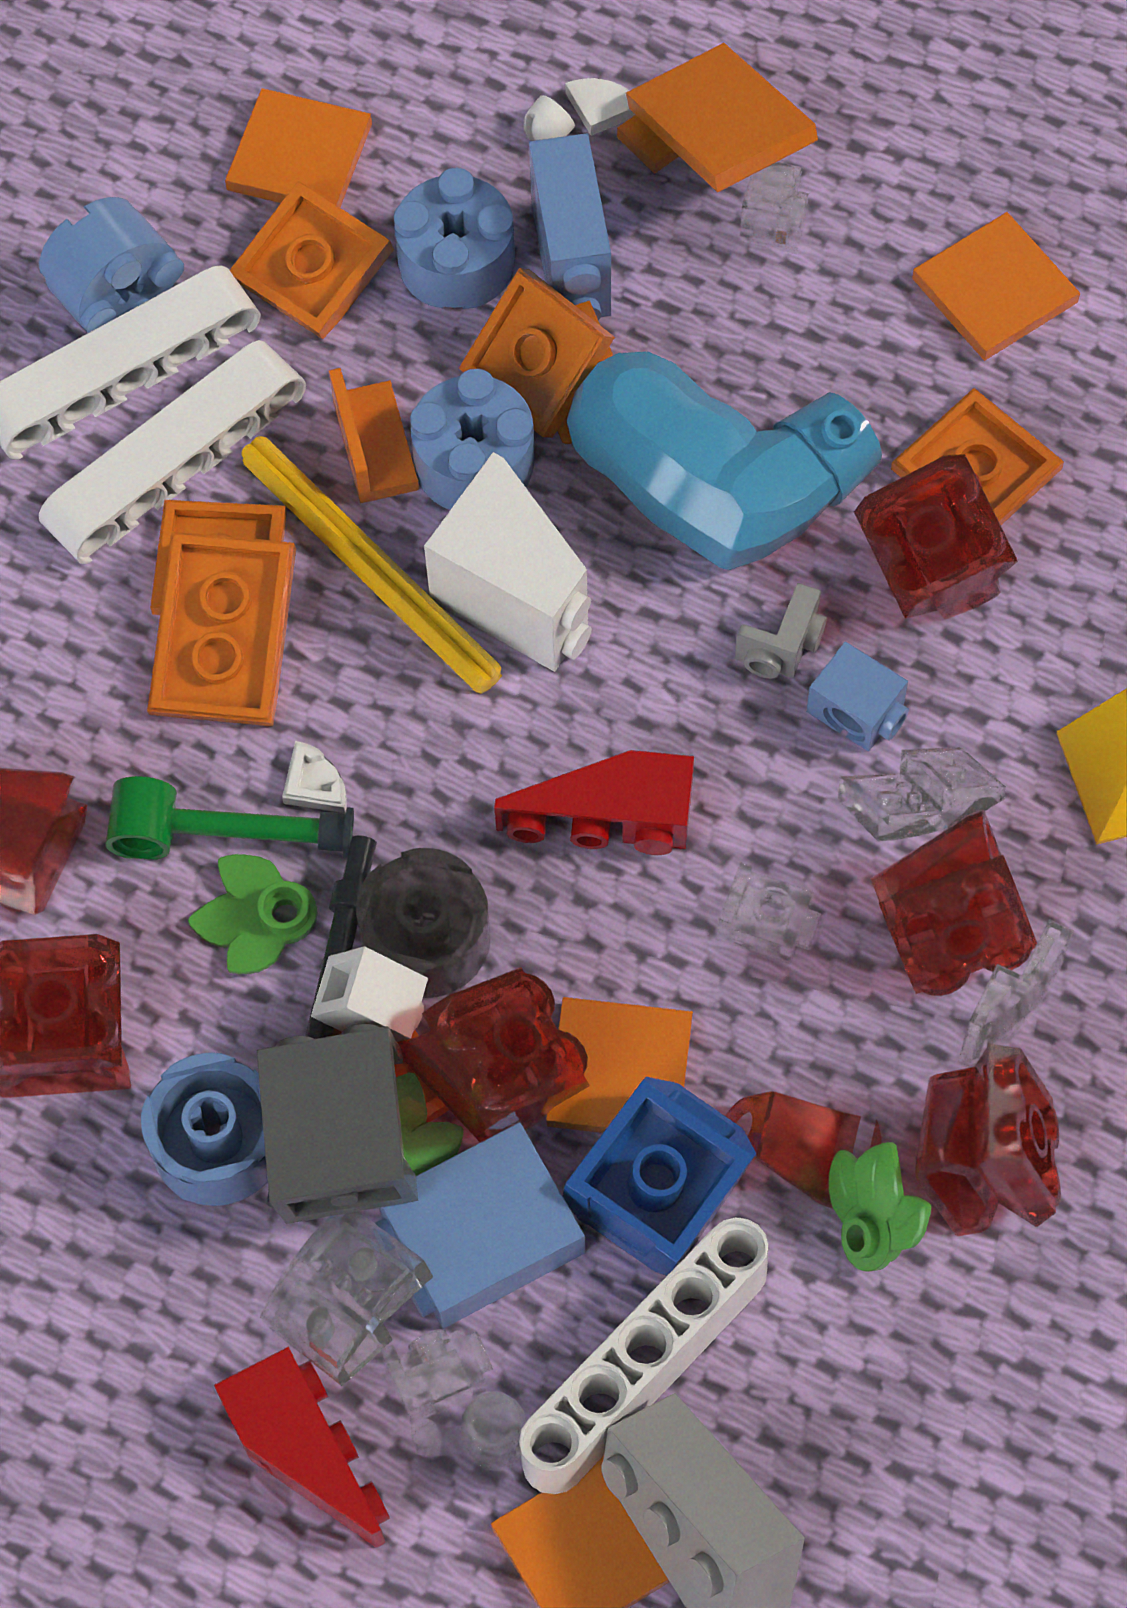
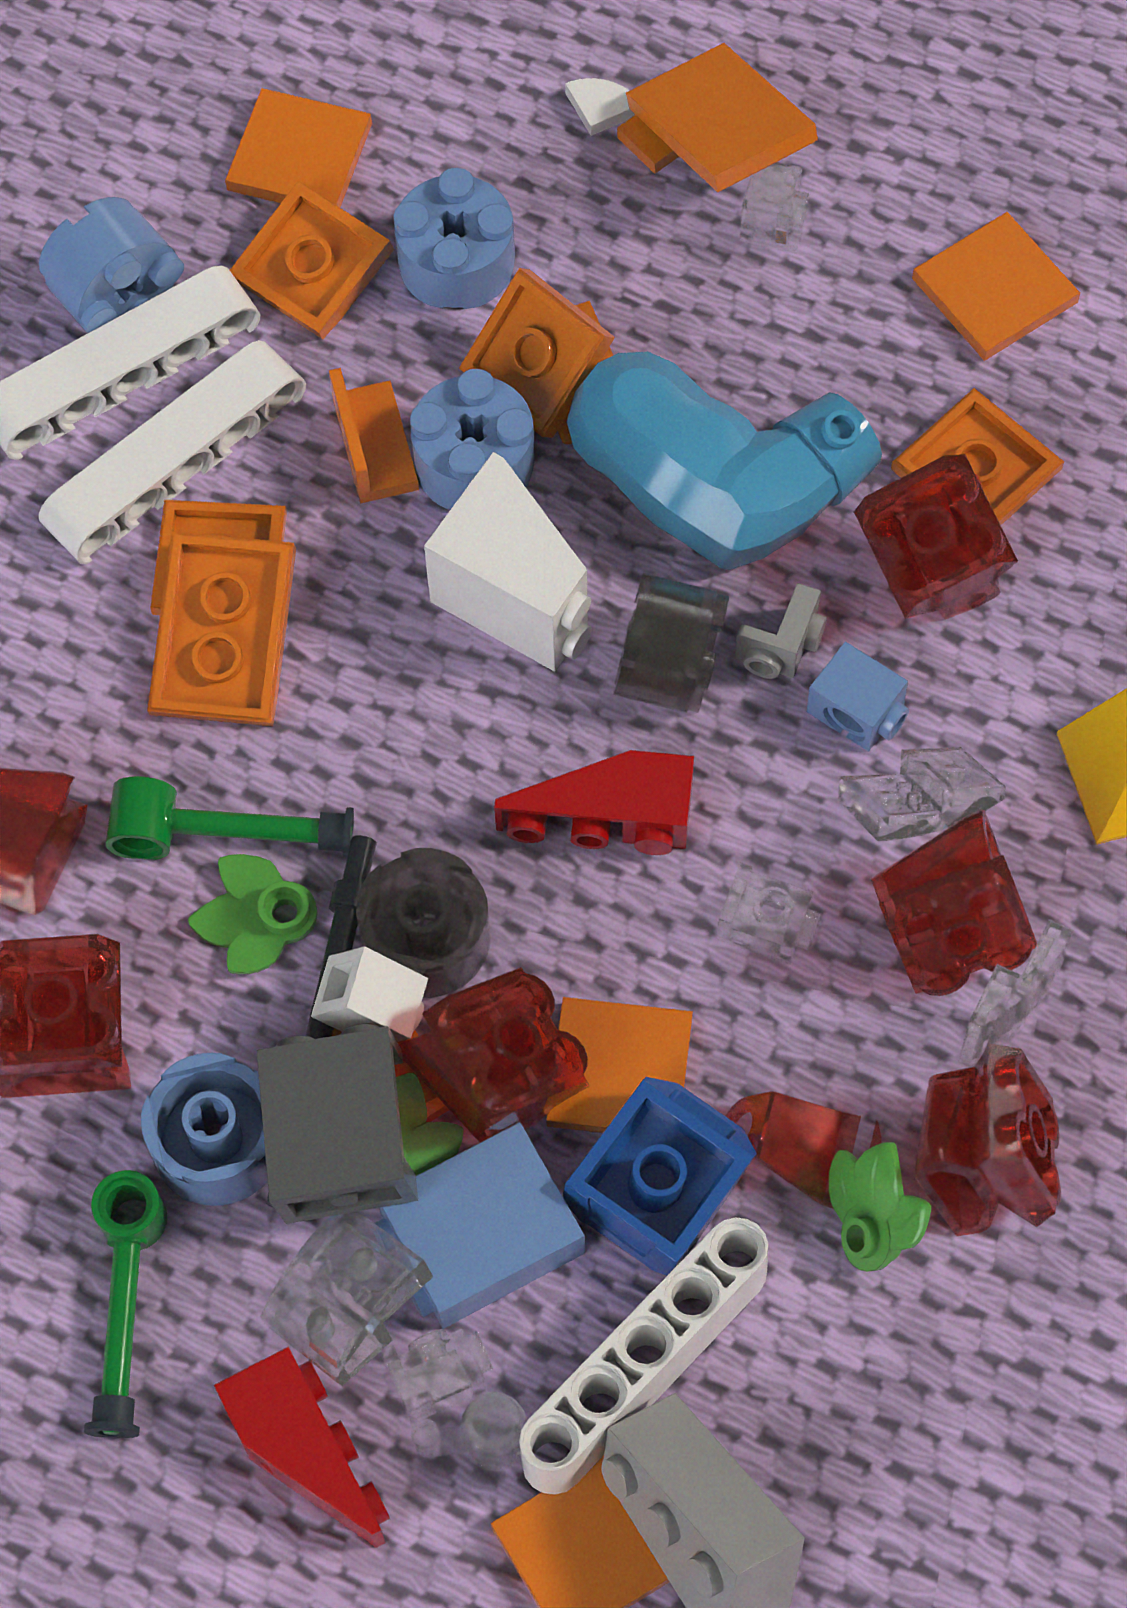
yellow axle [241,436,502,694] -> none
white tile [282,741,347,813] -> none
white hinge [524,95,575,141] -> none
medium blue brick [529,133,611,321] -> none
none -> green piece [84,1170,167,1438]
none -> clear smoke brick [613,573,729,713]

